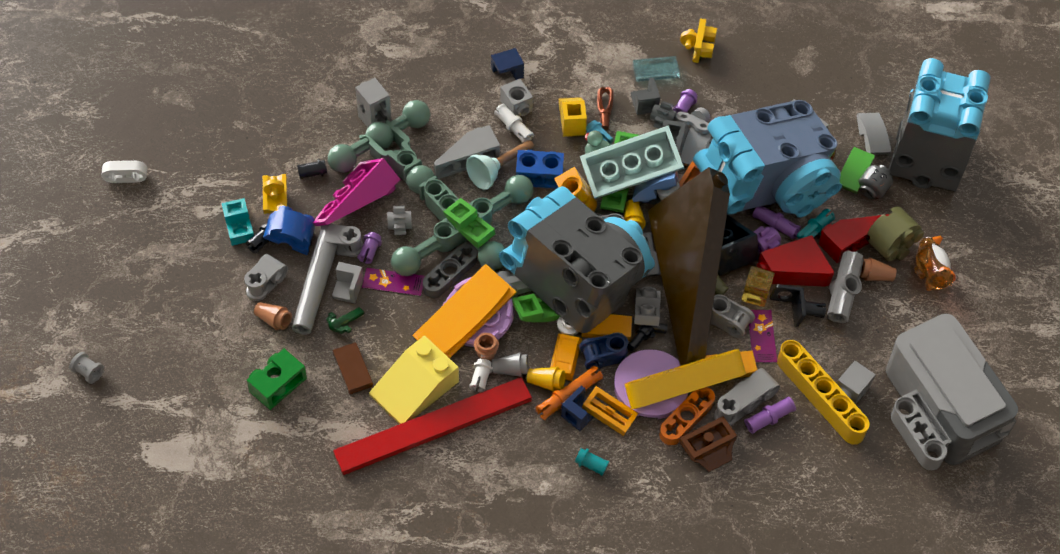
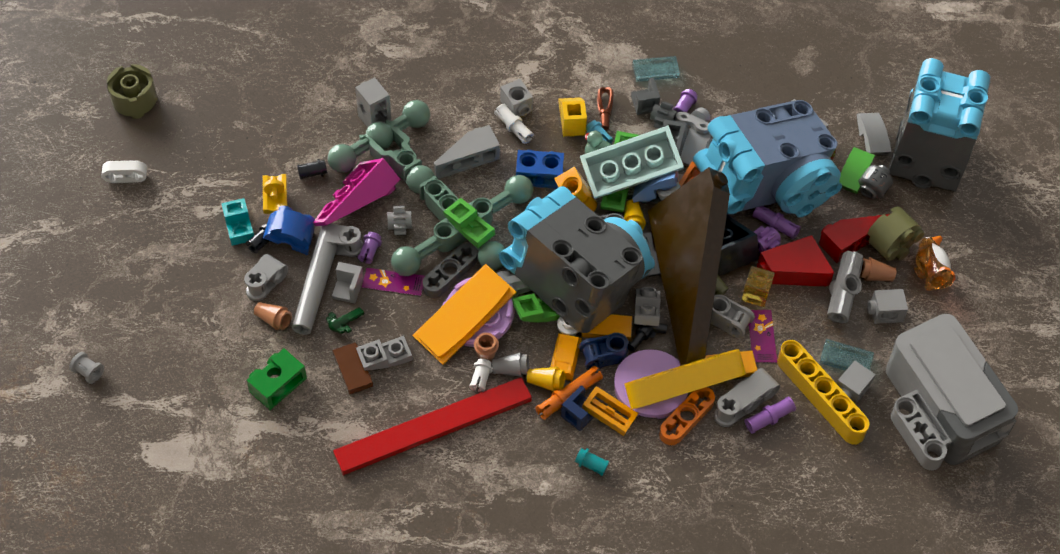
light yellow slope [369,335,459,424] -> none
light aqua piece [466,140,534,190] -> none
dark blue panel [491,48,524,80] -> none
reddish brown slope [679,416,737,472] -> none
yellow hips [680,18,717,63] -> none
black bracket [770,284,826,327] -> none
teal axle [797,208,835,239] -> none
none -> olive brick [107,64,158,119]
none -> light grey slope [356,336,413,370]
none -> clear light blue tile [819,339,874,371]
none -> light grey brick [868,289,908,324]

